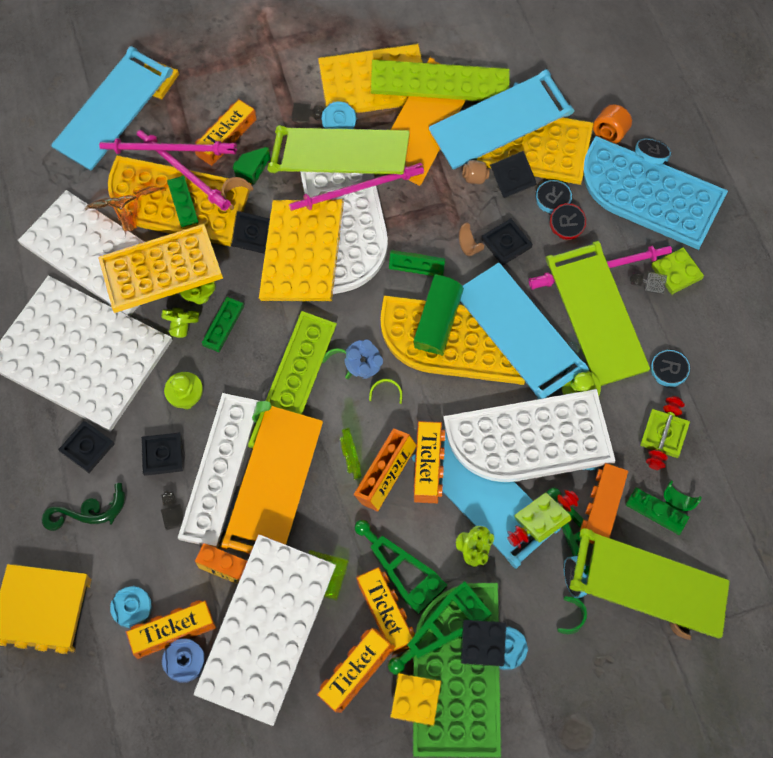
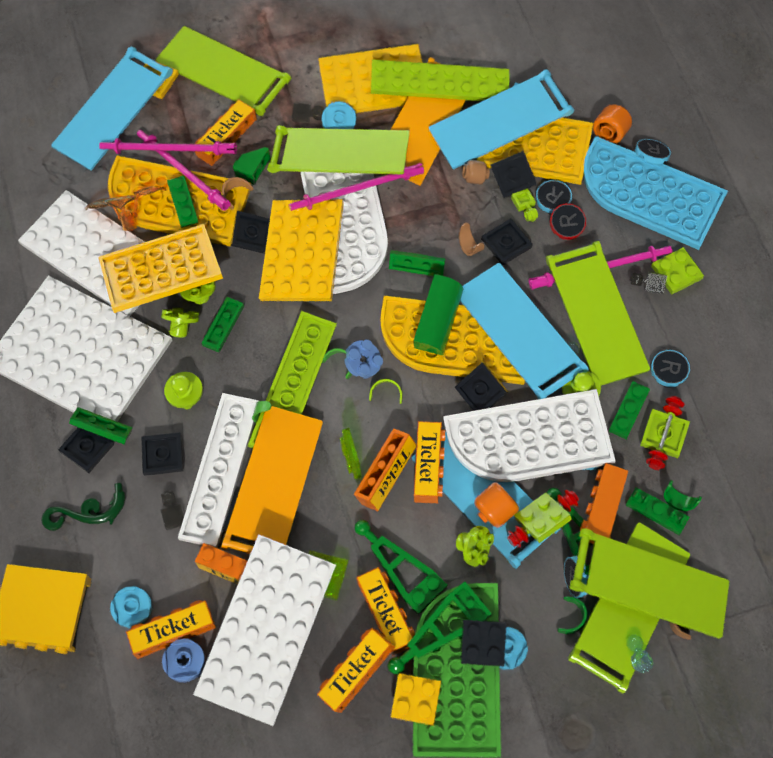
none -> green plate [69,407,132,444]
none -> lime flag [155,26,291,116]
none -> black plate [455,362,508,411]
none -> orange head [474,482,519,528]
none -> lime plate [511,189,538,222]
none -> lime flag [568,523,690,694]
none -> green plate [609,381,650,440]
none -> clear light blue plate [626,634,653,673]

